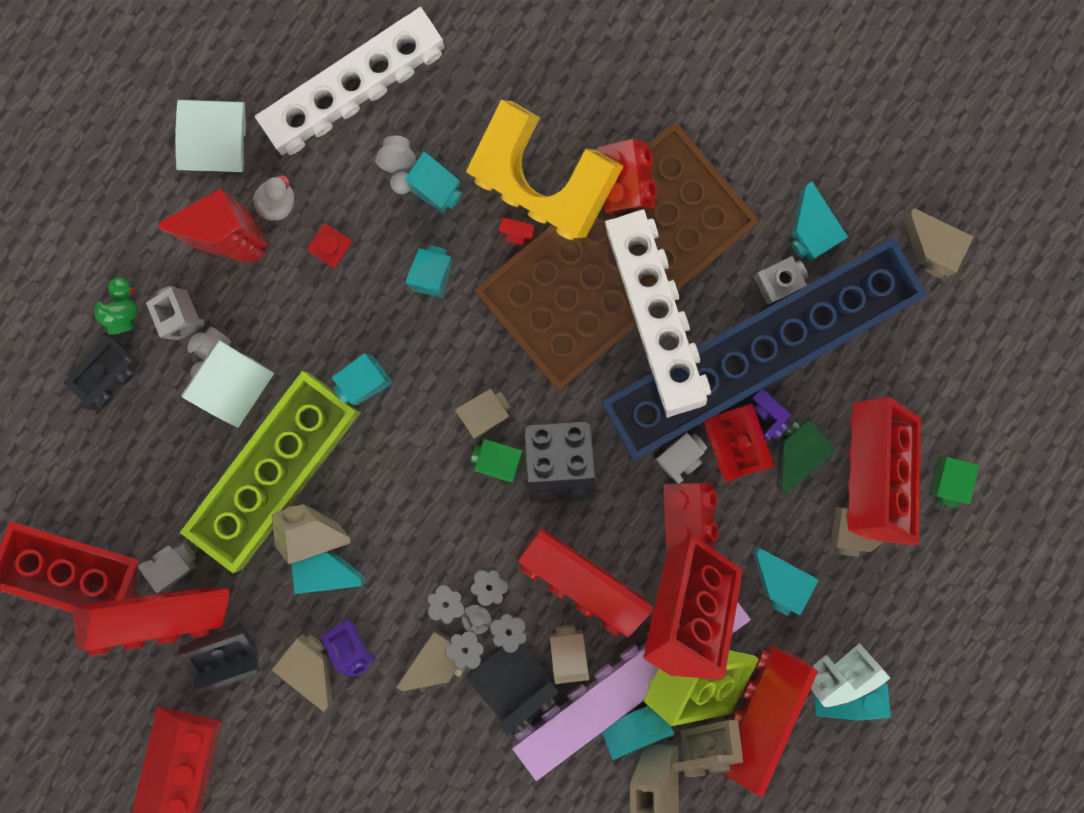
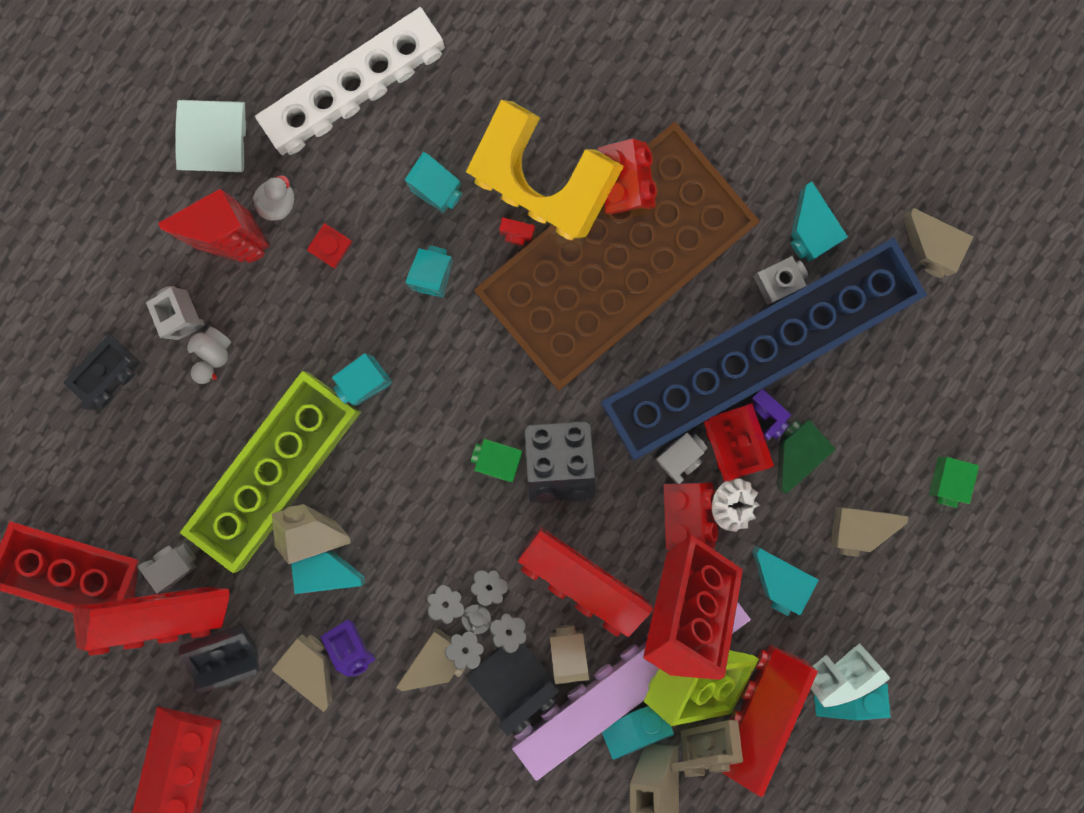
green animal [94,278,138,335] -> none
light aqua slope [181,339,274,428] -> none
light grey animal [375,136,417,194] -> none
dark tan slope [455,389,511,439] -> none
white brick [605,209,711,417] -> none
red slope [846,397,921,545] -> none
none -> white gear [712,478,760,532]

